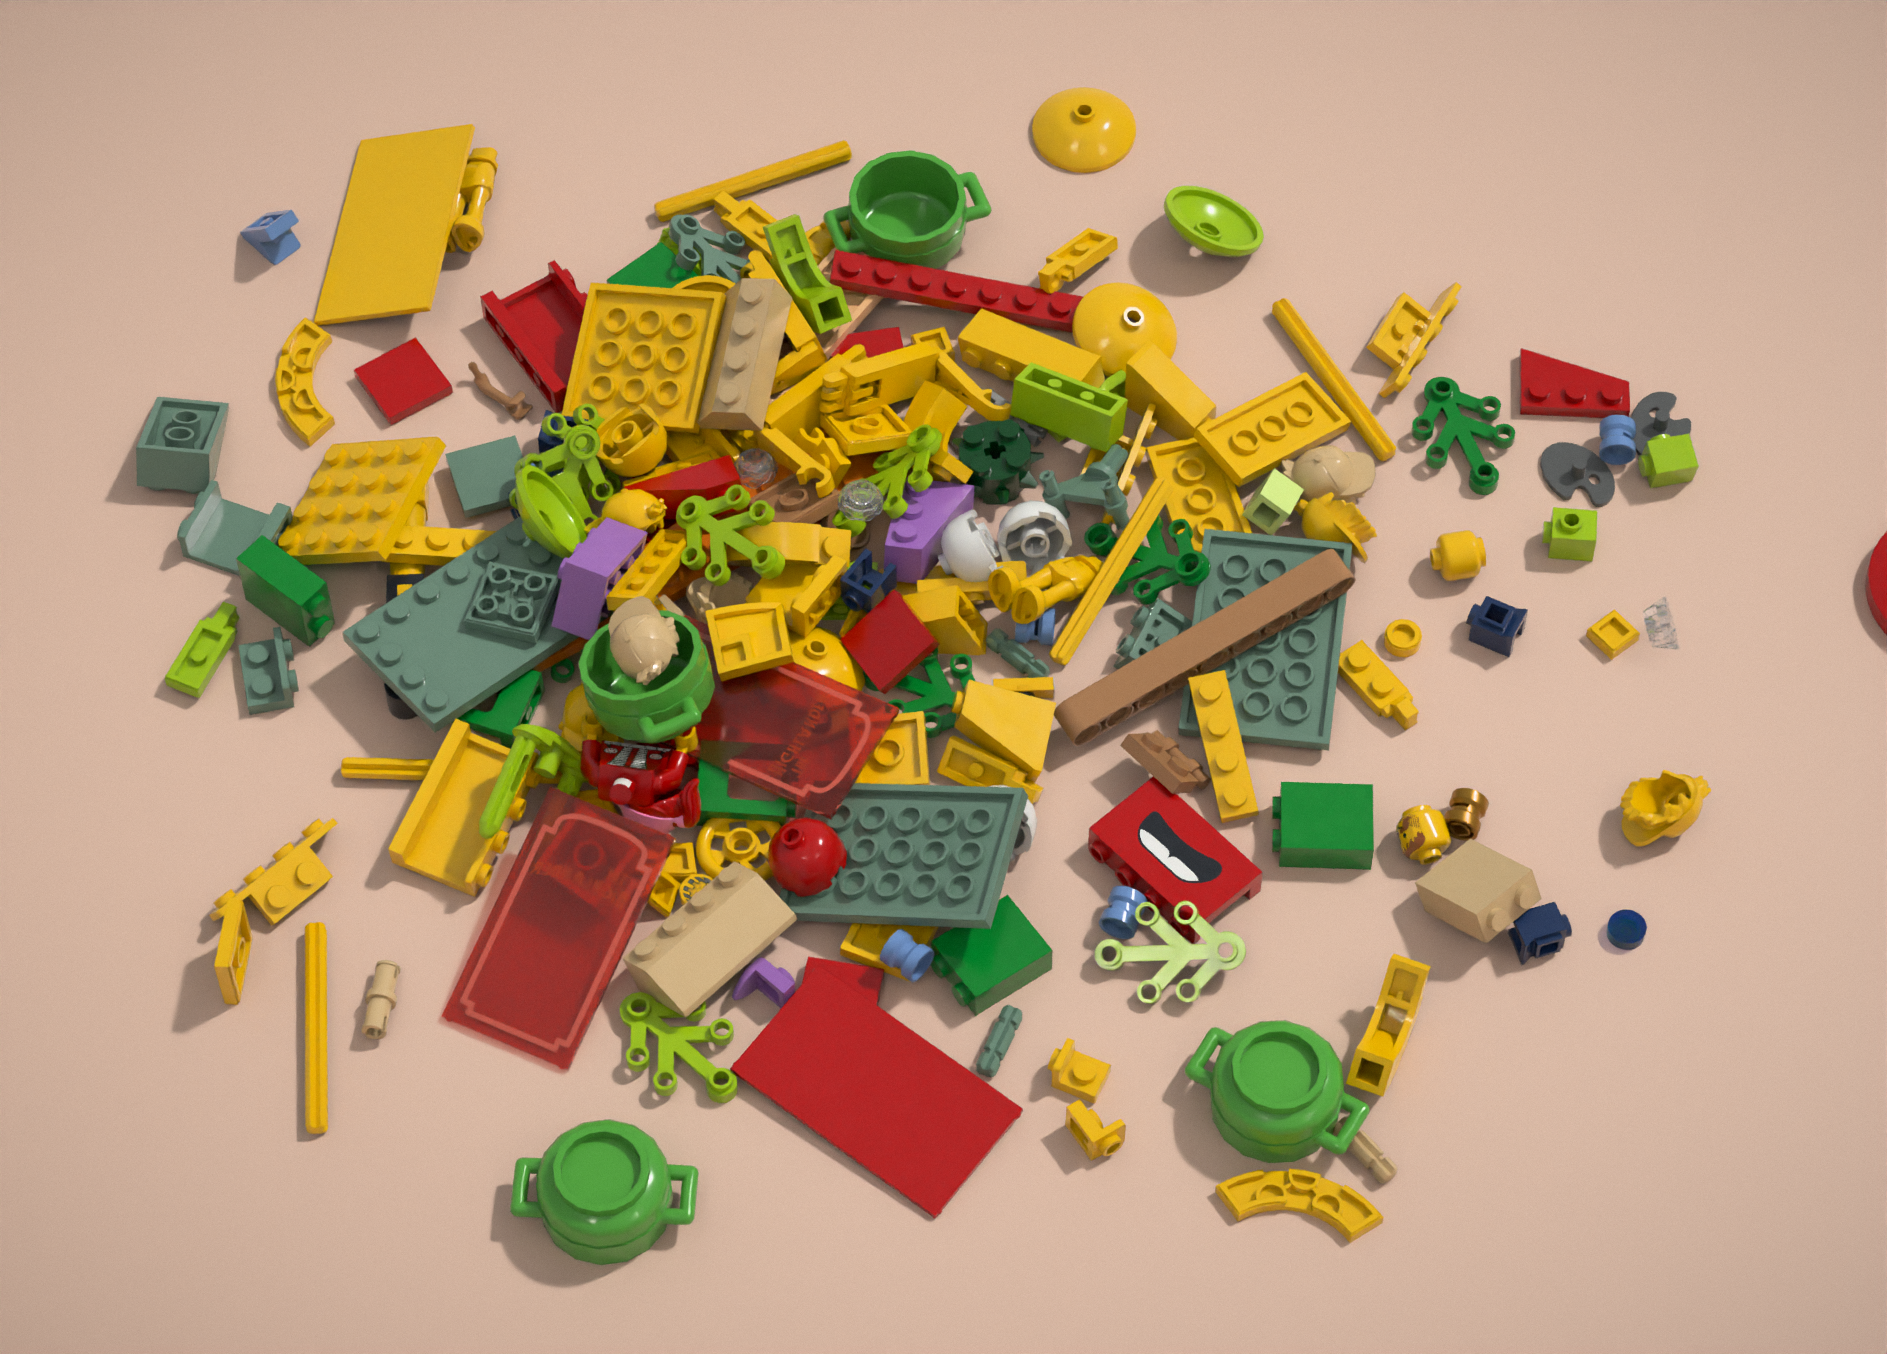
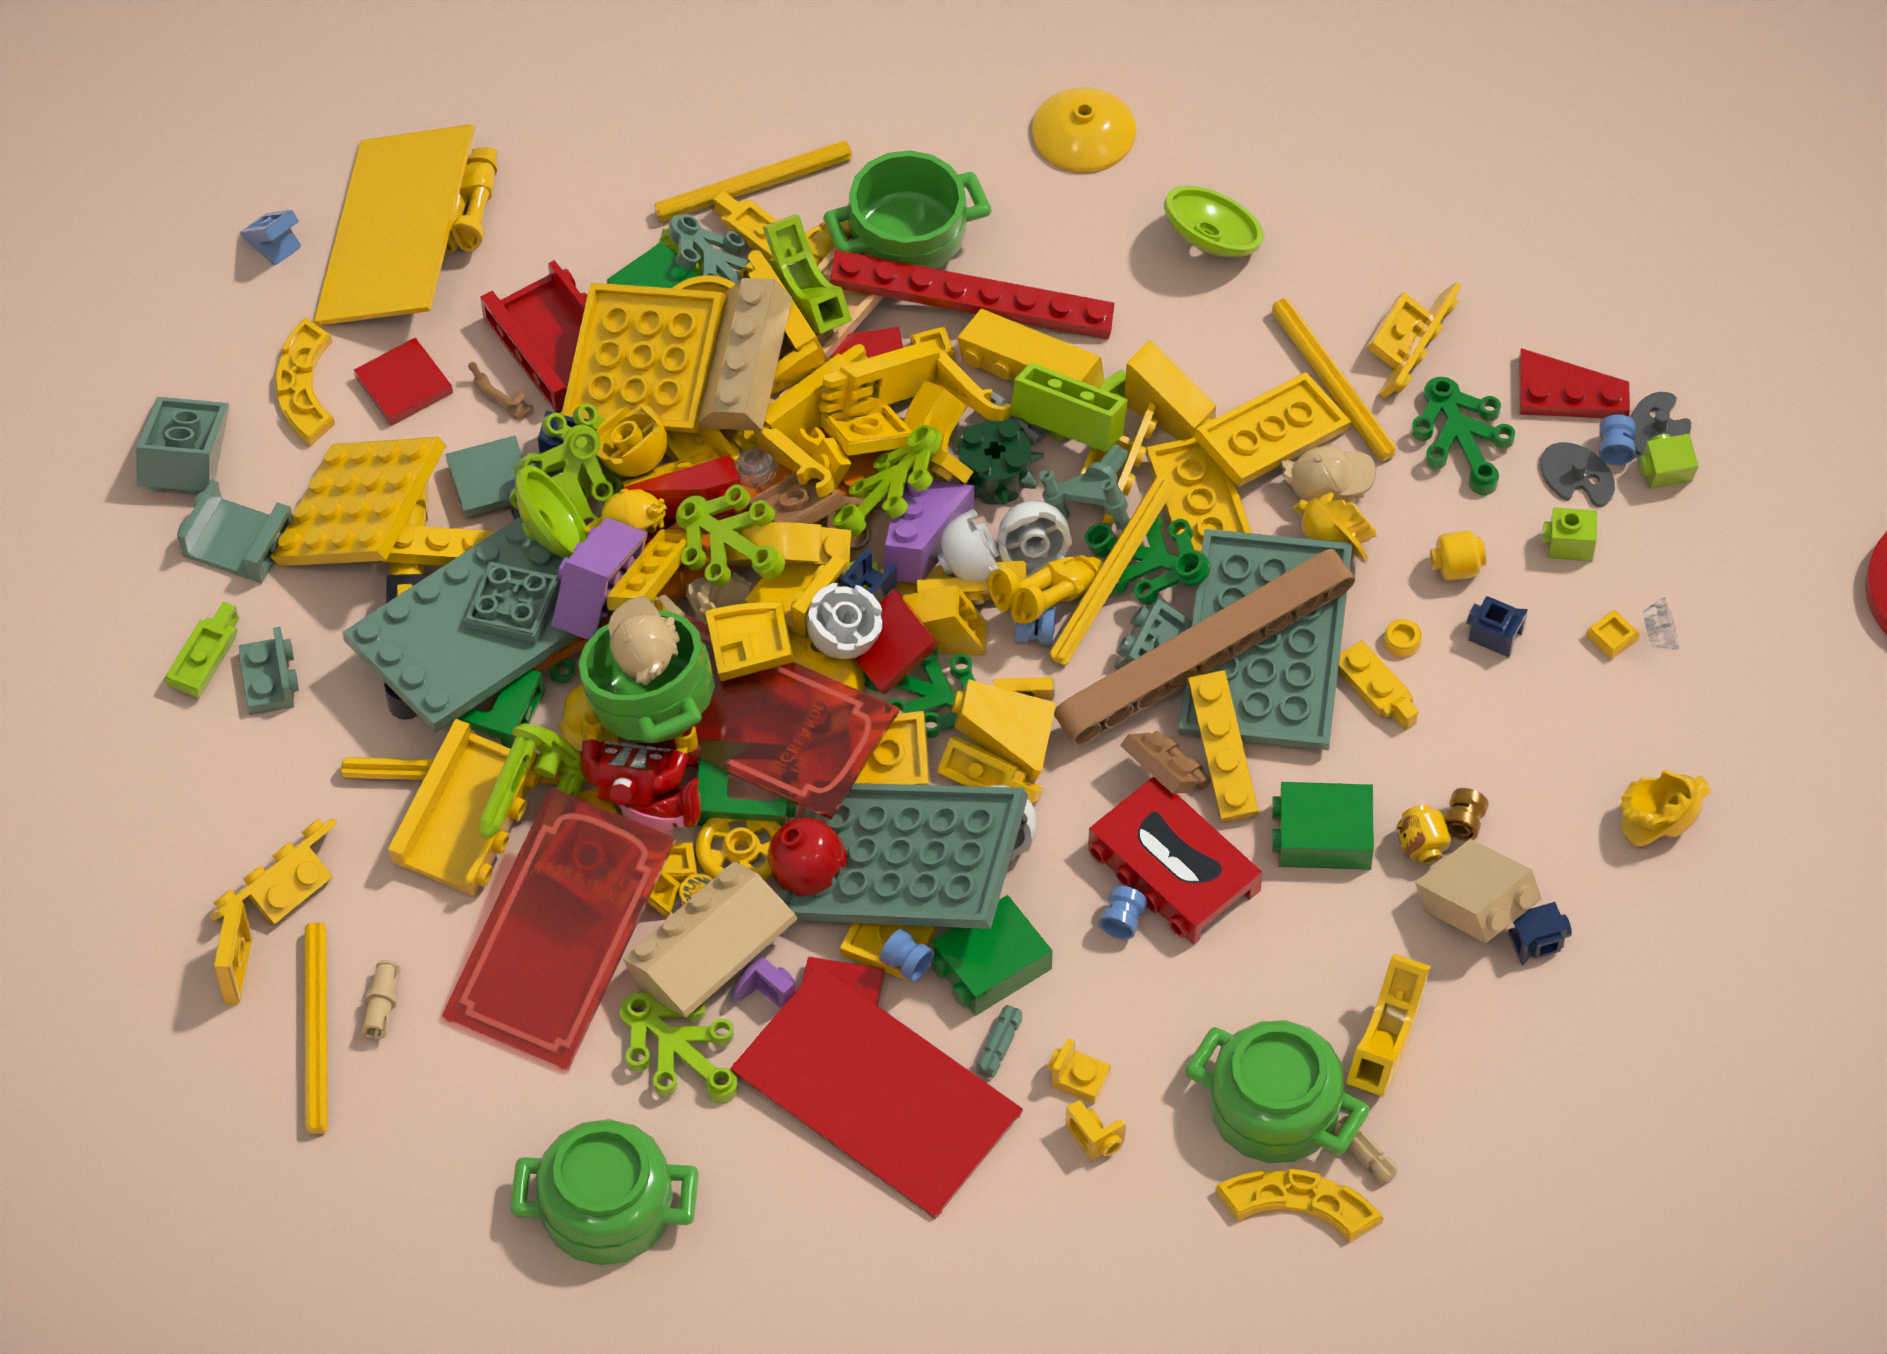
green brick [236,535,335,647] -> none
clear plate [838,480,884,522] -> none
sand green axle [986,628,1050,678] -> none
yellow hinge [1038,228,1118,294] -> none
yellow dish [1072,282,1177,377] -> none
lime plant [1095,901,1246,1004] -> none
yellowish green brick [1242,468,1304,535] -> none
clear blue tile [1606,909,1647,950] -> none
none -> white cylinder [806,583,882,660]

